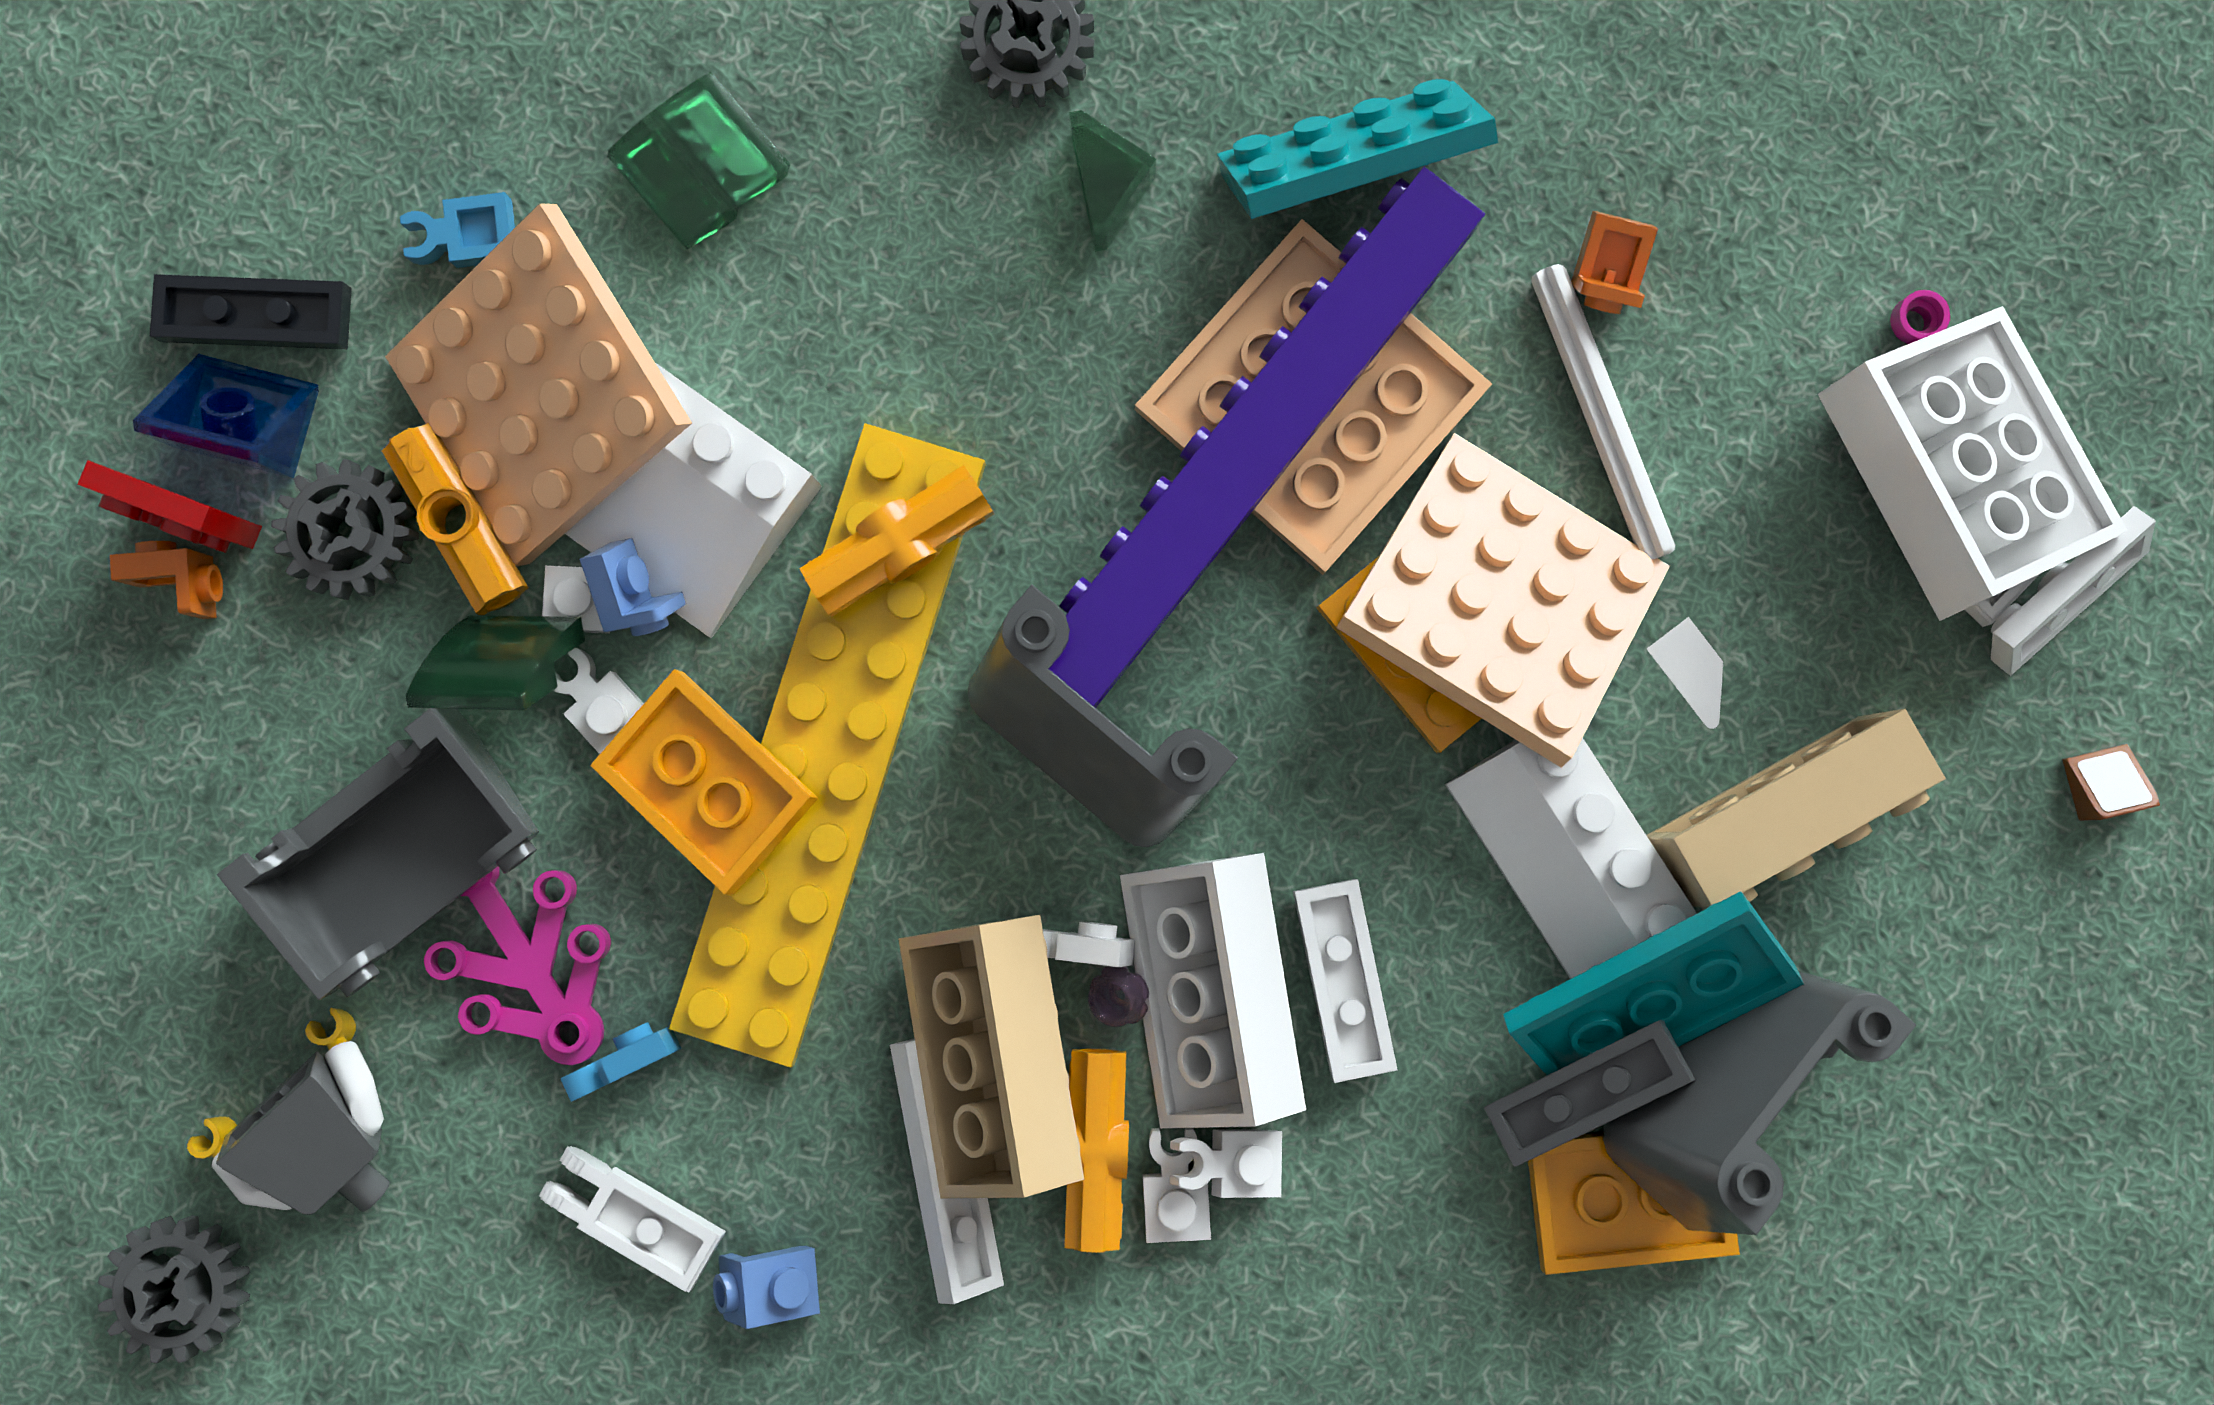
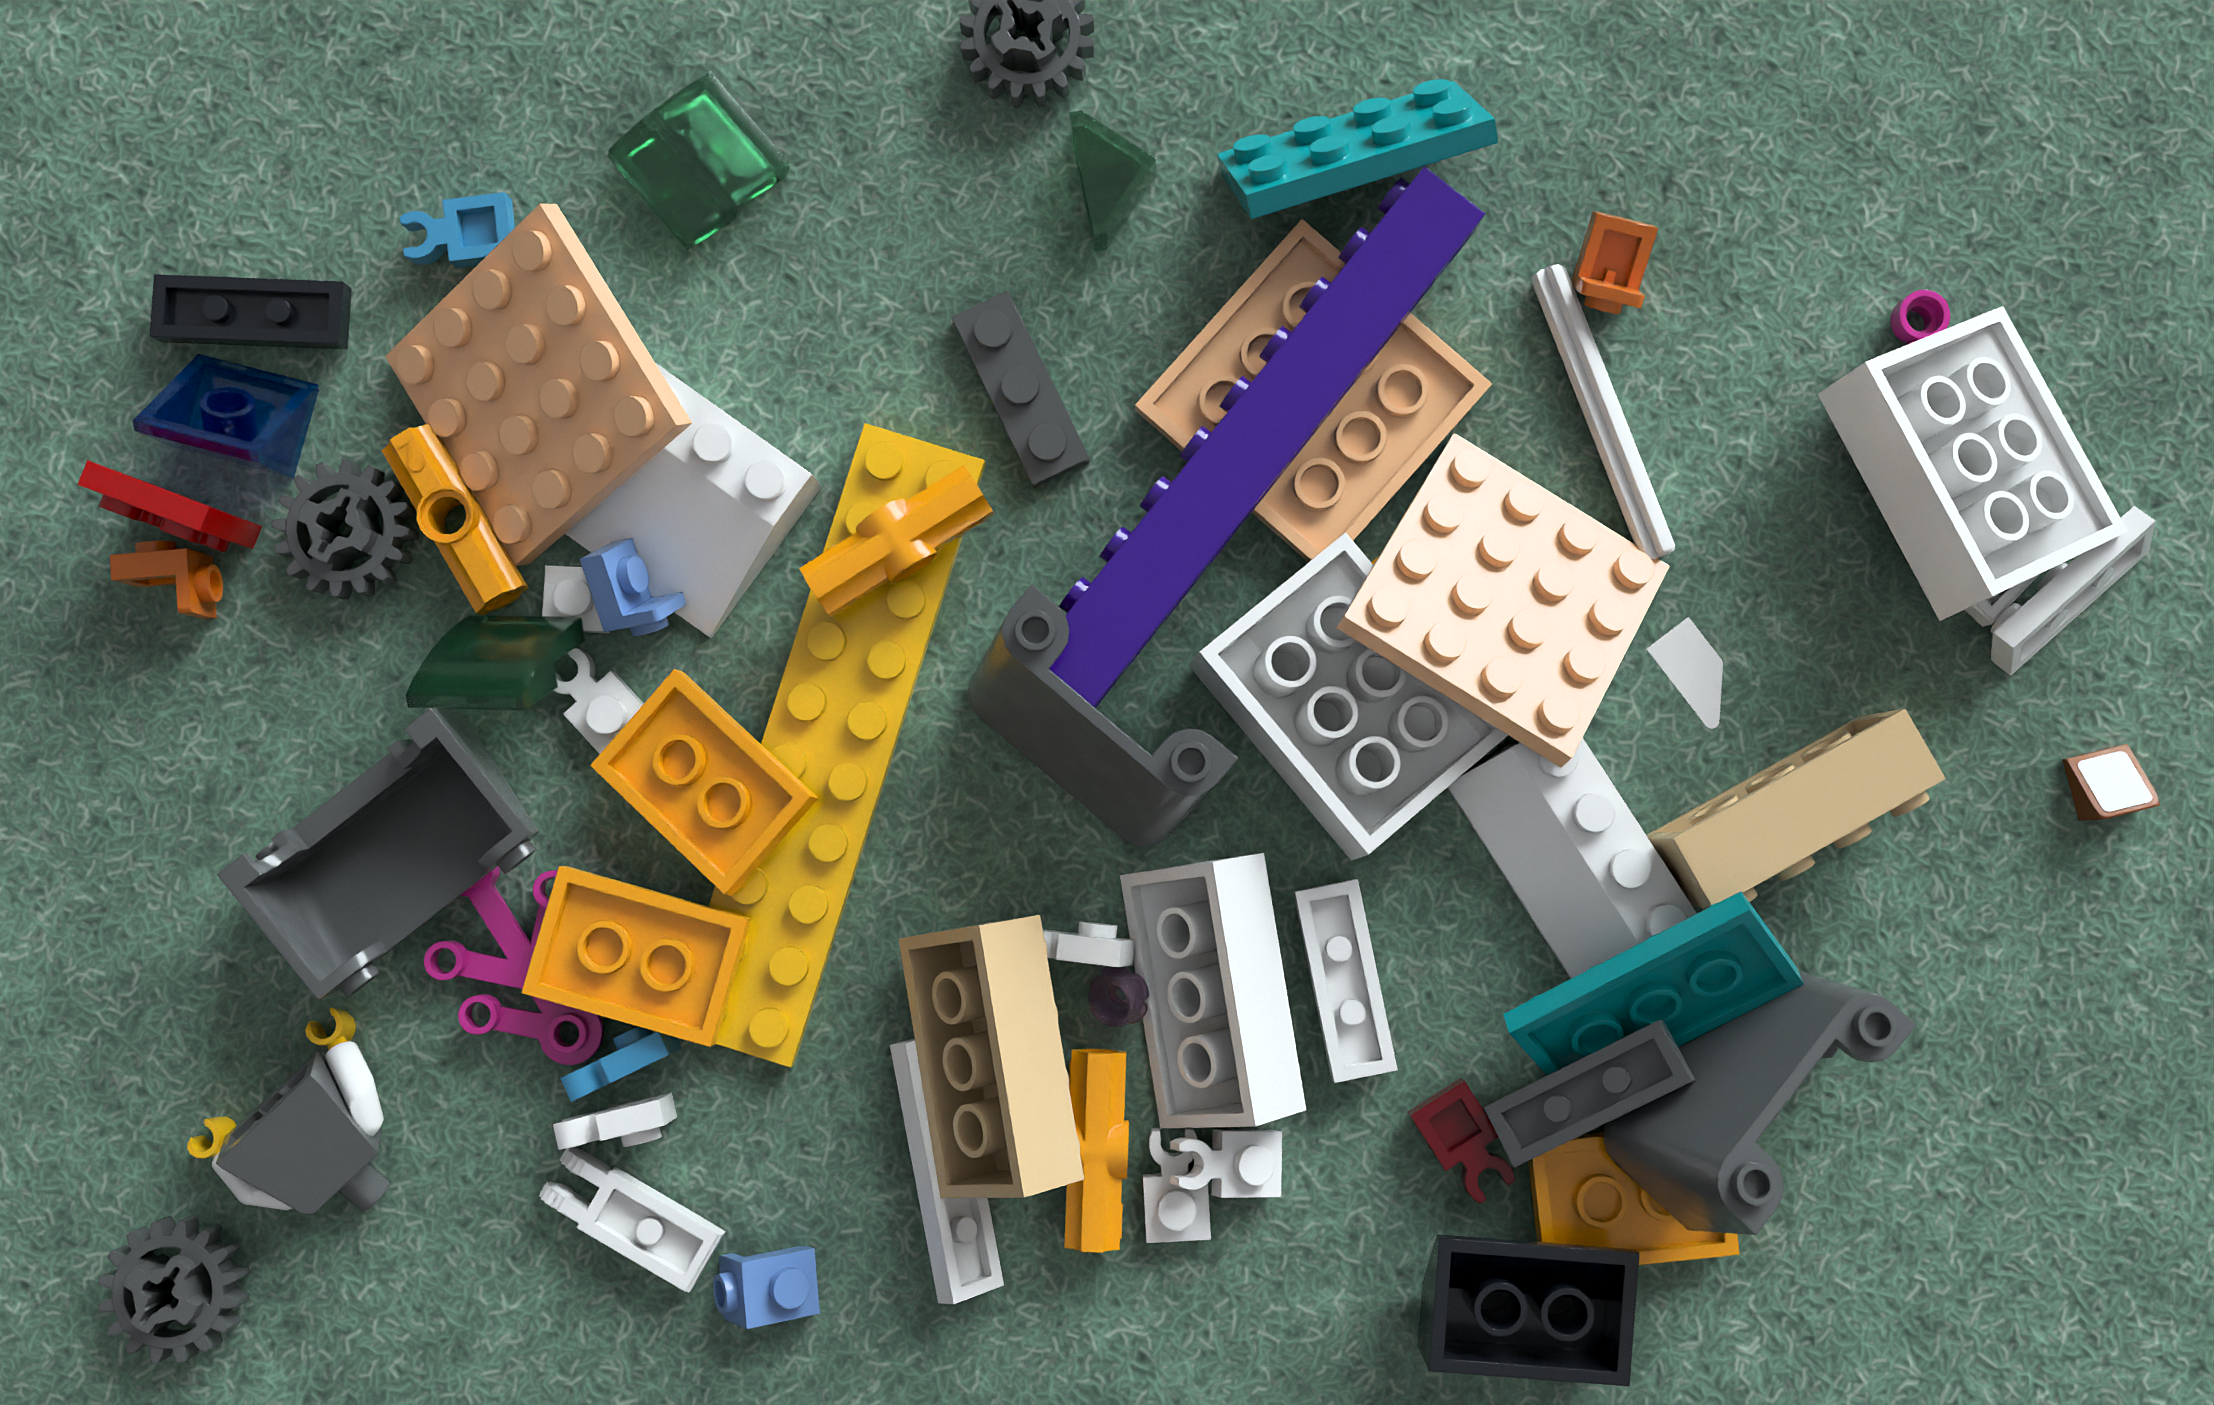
none -> light orange plate [521,866,752,1047]
none -> white plate [553,1092,677,1150]
none -> dark grey plate [952,290,1090,489]
none -> white slope [1188,532,1508,861]
none -> dark red plate [1407,1078,1515,1204]
none -> black slope [1418,1234,1639,1387]

